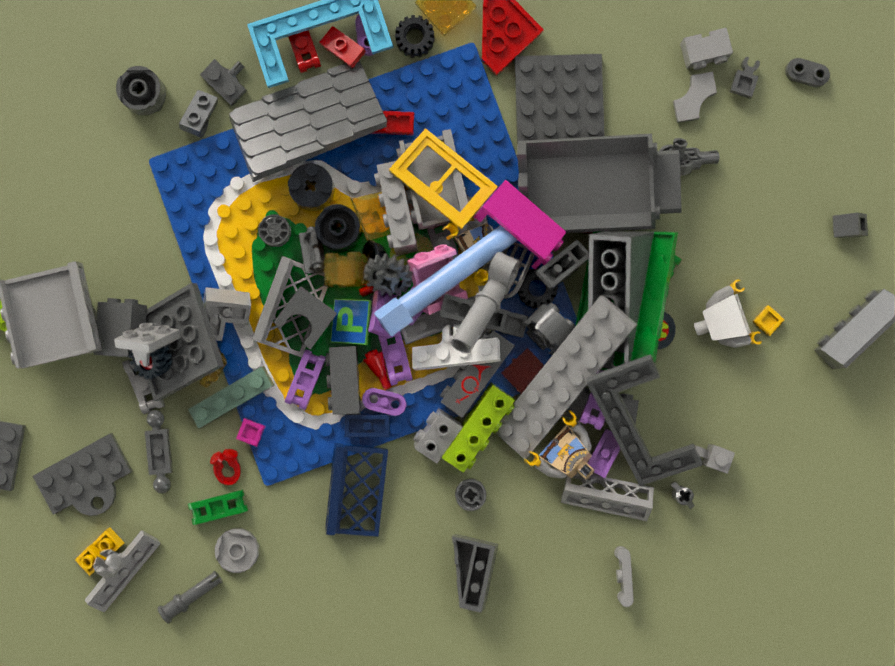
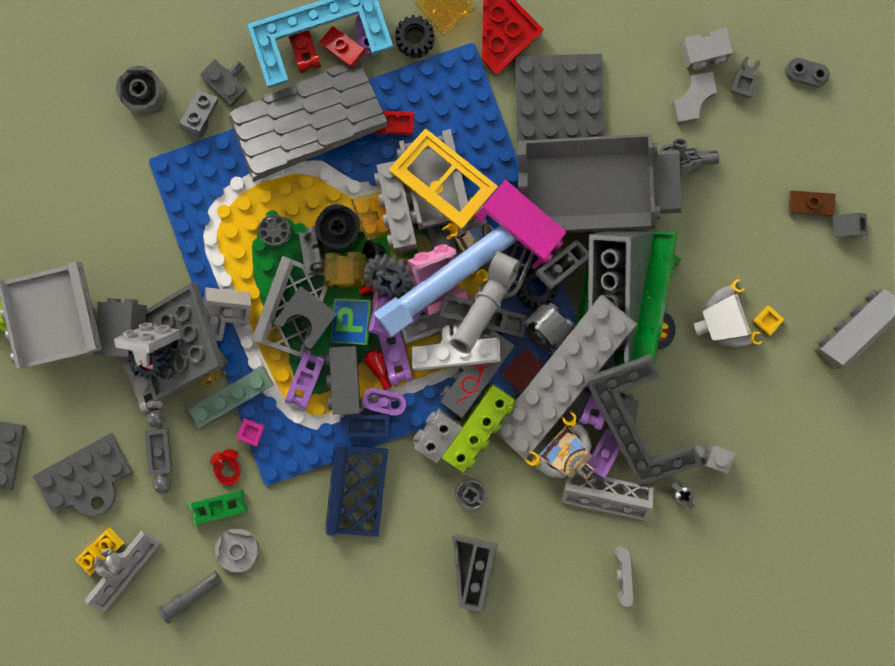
black brick [288,163,335,211] -> none
none -> reddish brown plate [789,190,835,216]

